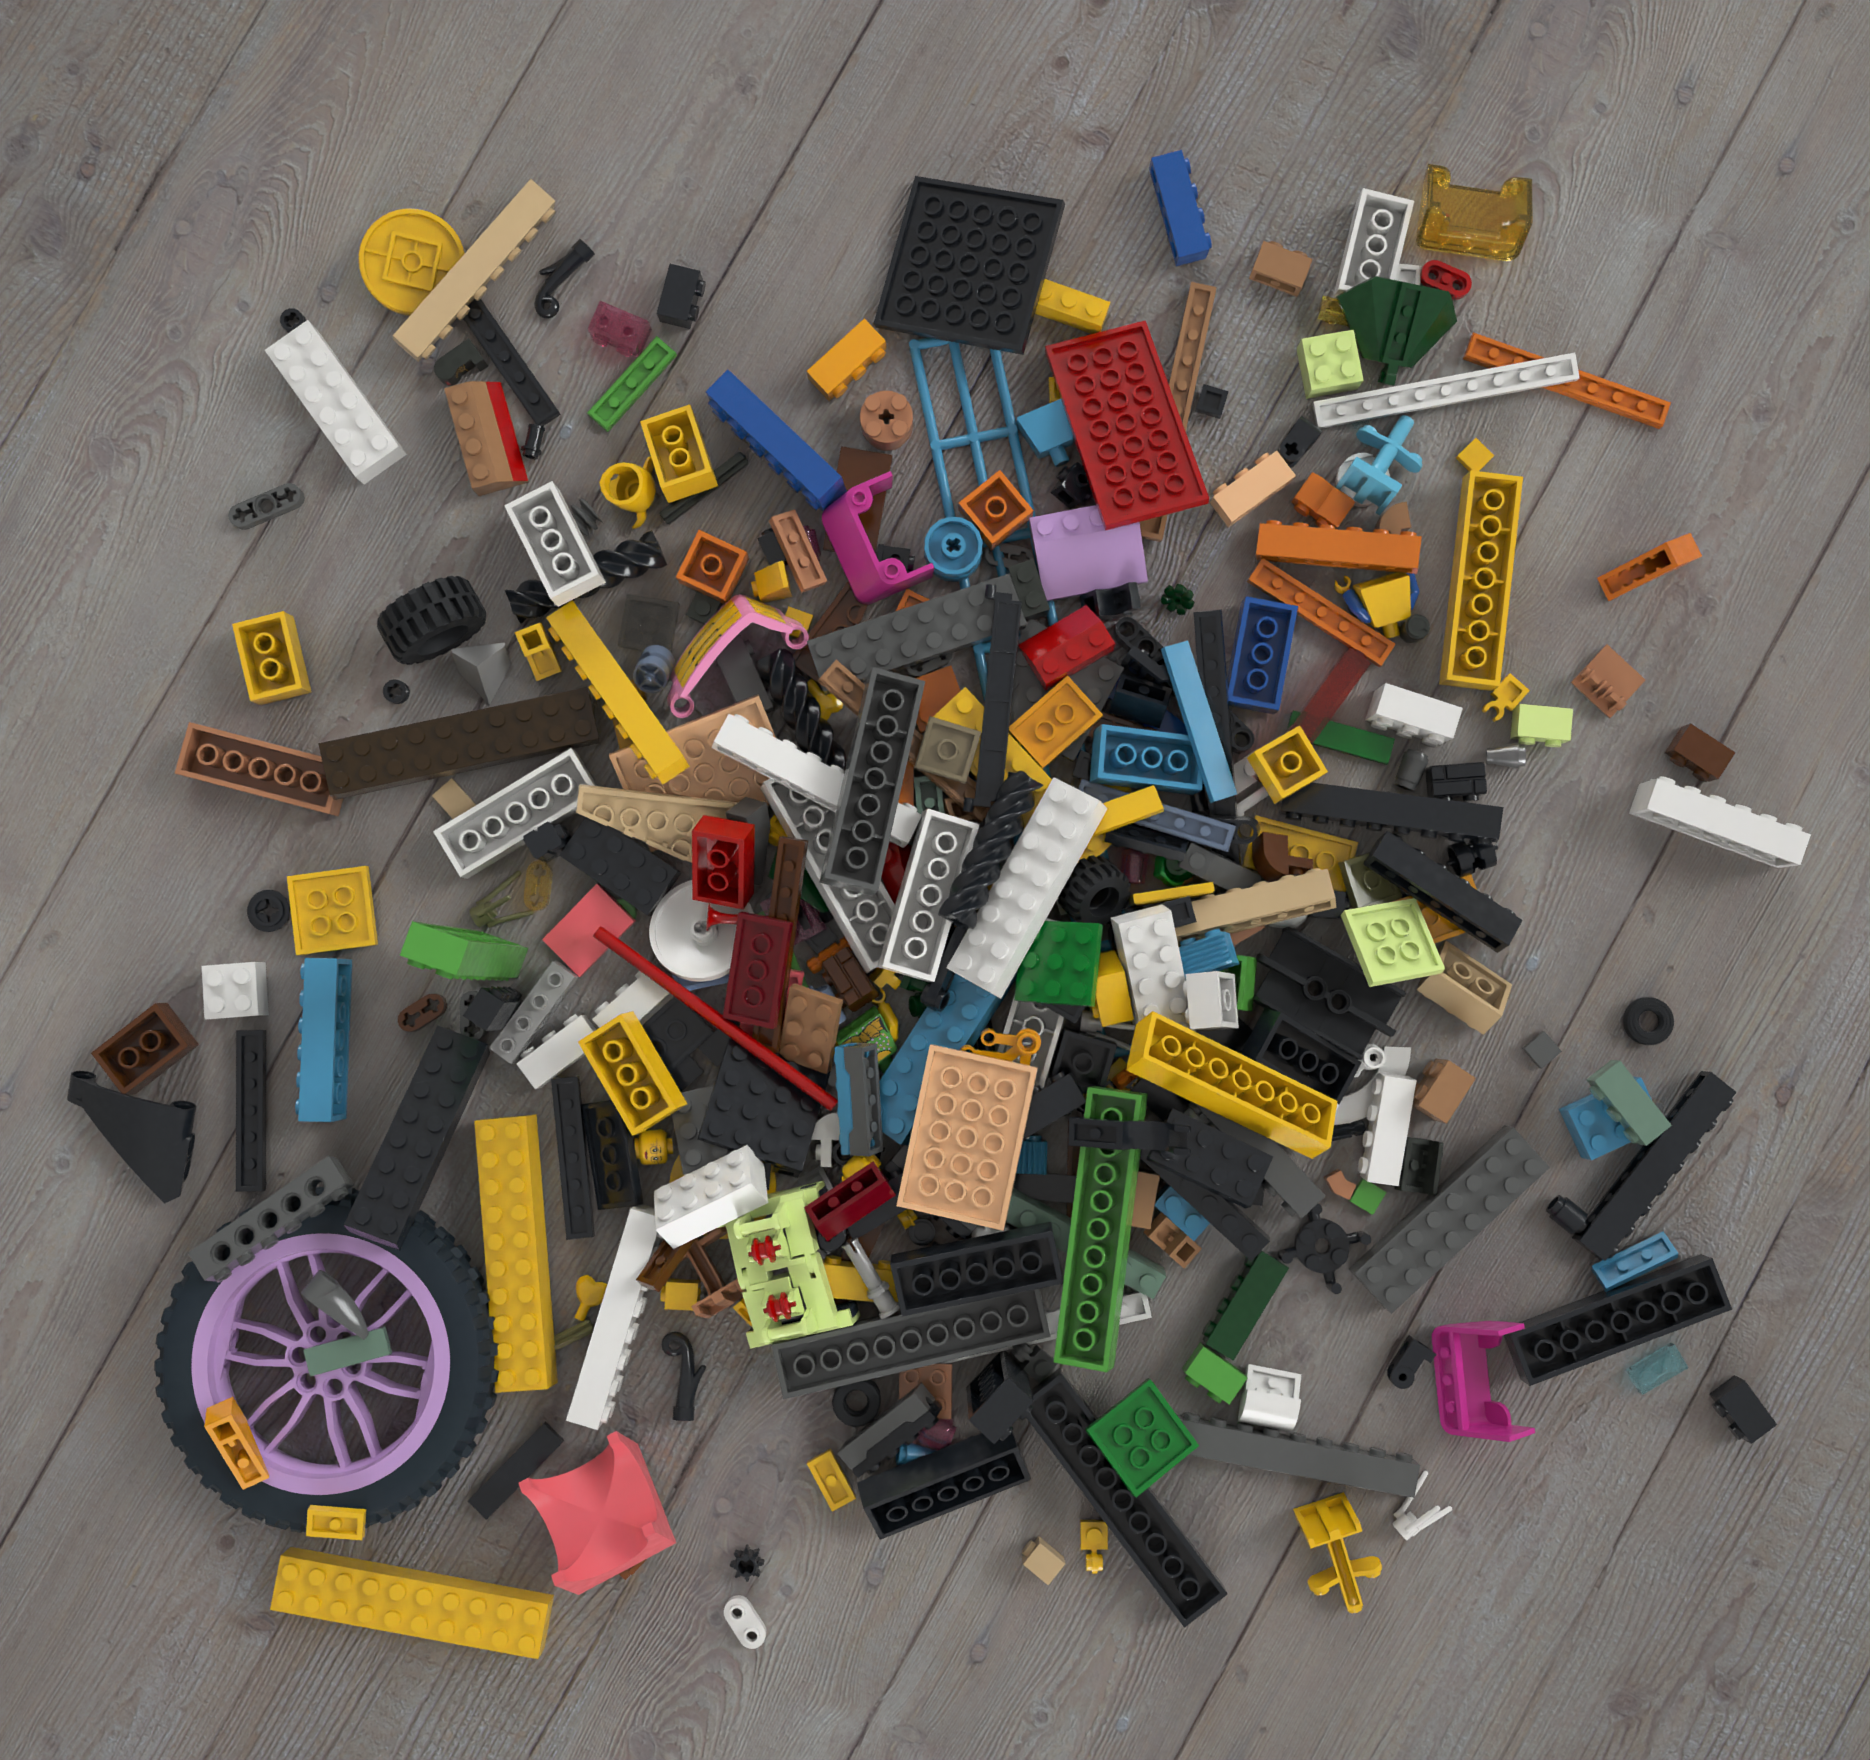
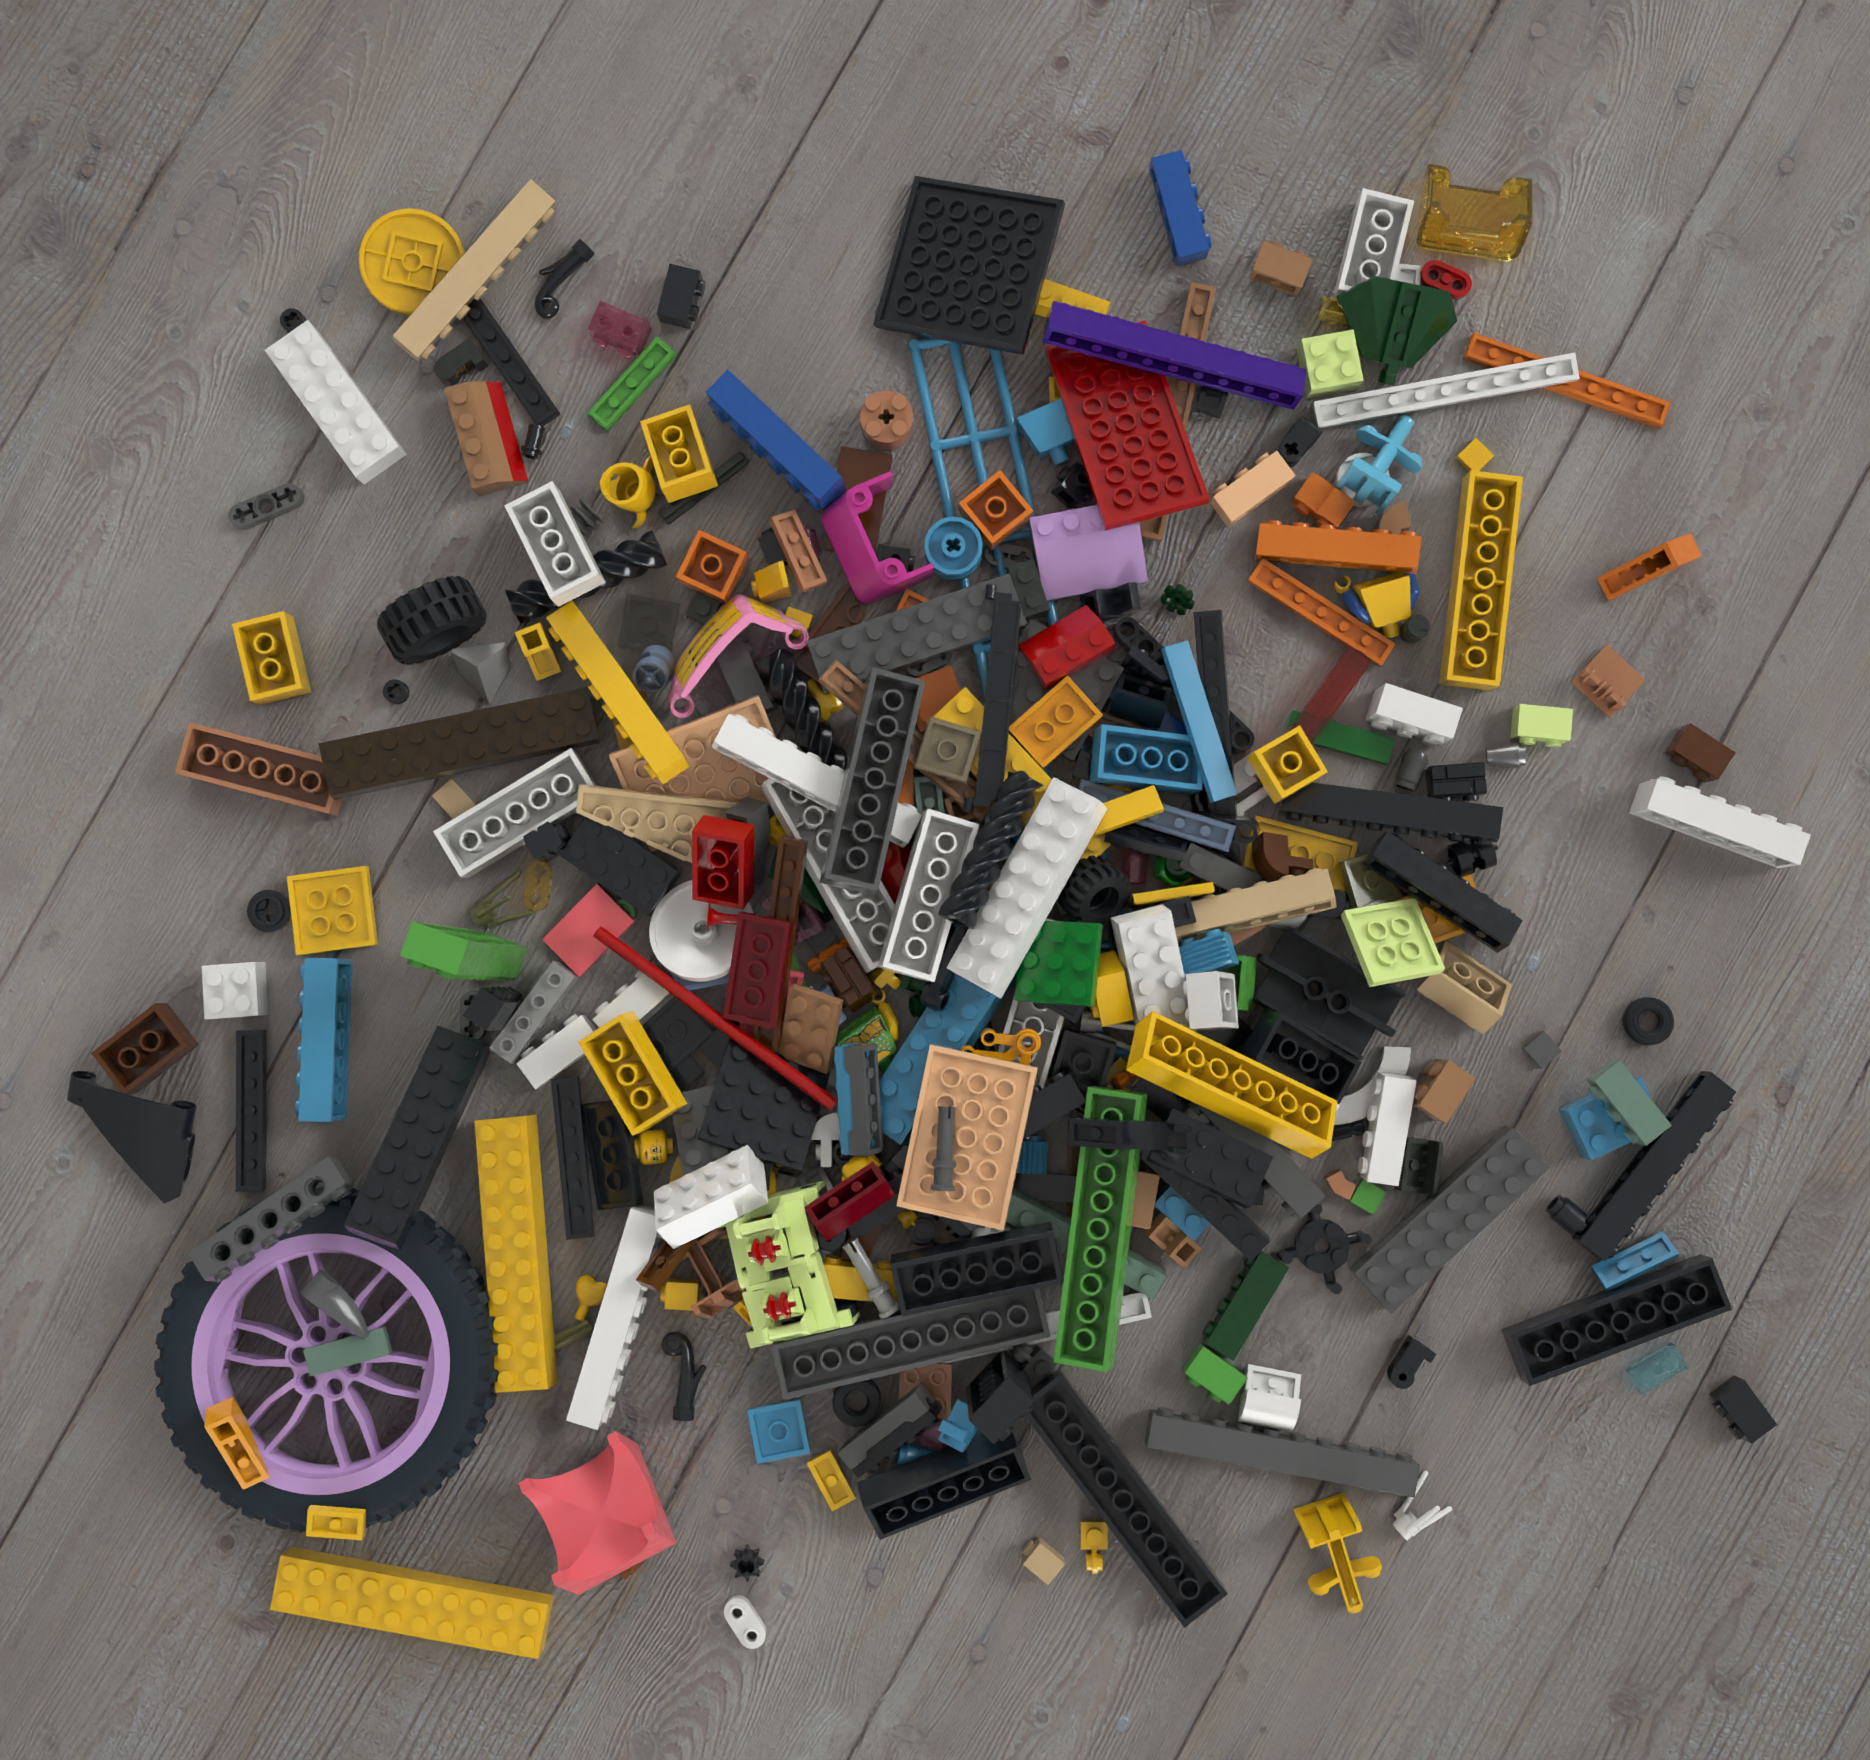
reddish brown beam [398,994,447,1032] -> none
black tile [468,1421,564,1520] -> none
light orange brick [806,318,887,401] -> none
green plate [1085,1378,1199,1497] -> none
blue brick [1227,596,1298,715] -> none
white piece [1354,1043,1386,1077] -> none
dark pink windscreen [1432,1321,1535,1442] -> none
yellow plate [1482,673,1530,722] -> none
none -> dark azure plate [747,1398,811,1464]
none -> dark grey pin [931,1106,957,1191]
none -> dark azure brick [938,1399,977,1452]
none -> dark purple brick [1042,301,1306,410]

